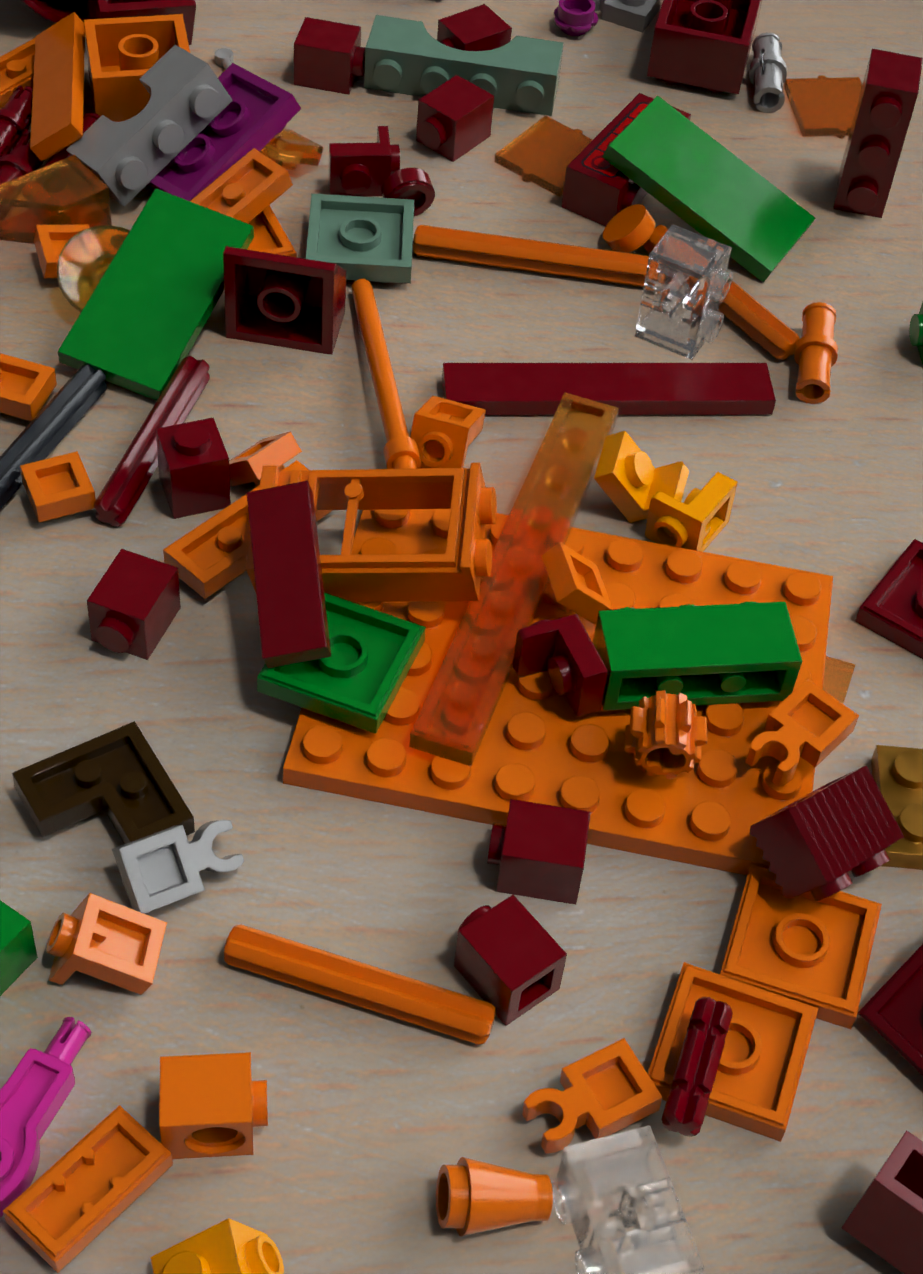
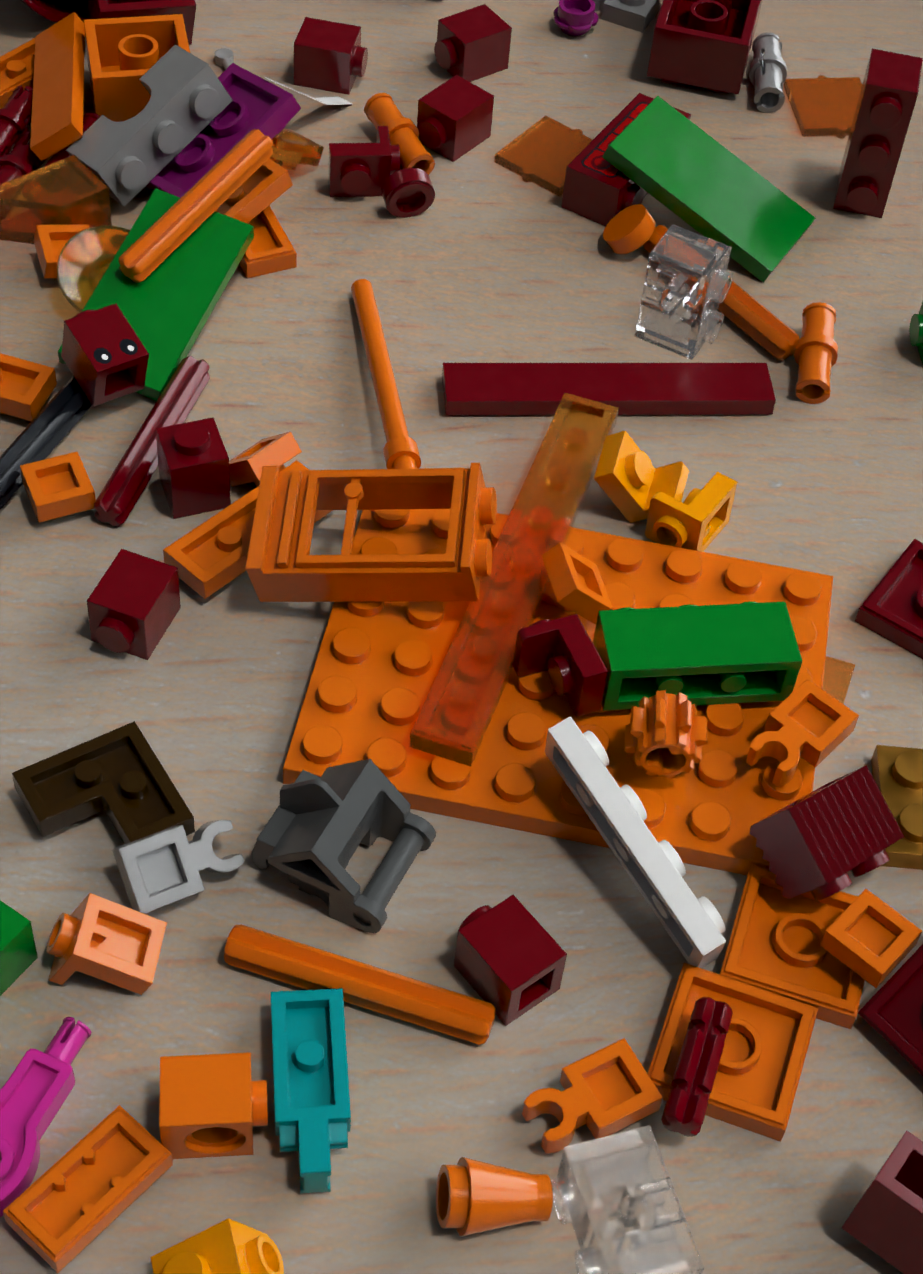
dark red slope [223,246,346,355] -> none
dark red tile [247,481,331,668] -> none
green tile [257,593,426,734] -> none
sand green plate [305,193,414,284] -> none
sand green arch [364,15,564,116] -> none
orange bracket [410,396,486,468] -> none
orange axle [413,225,670,289] -> none
dark red brick [487,799,591,905] -> none
none -> dark red brick [61,303,149,407]
none -> orange axle [118,129,273,283]
none -> dark grey piece [252,759,436,933]
none -> white sticker [265,77,353,105]
none -> teal hinge [271,988,351,1194]
none -> orange pin [364,93,435,175]
none -> white plate [545,716,726,968]
none -> orange plate [820,889,922,988]

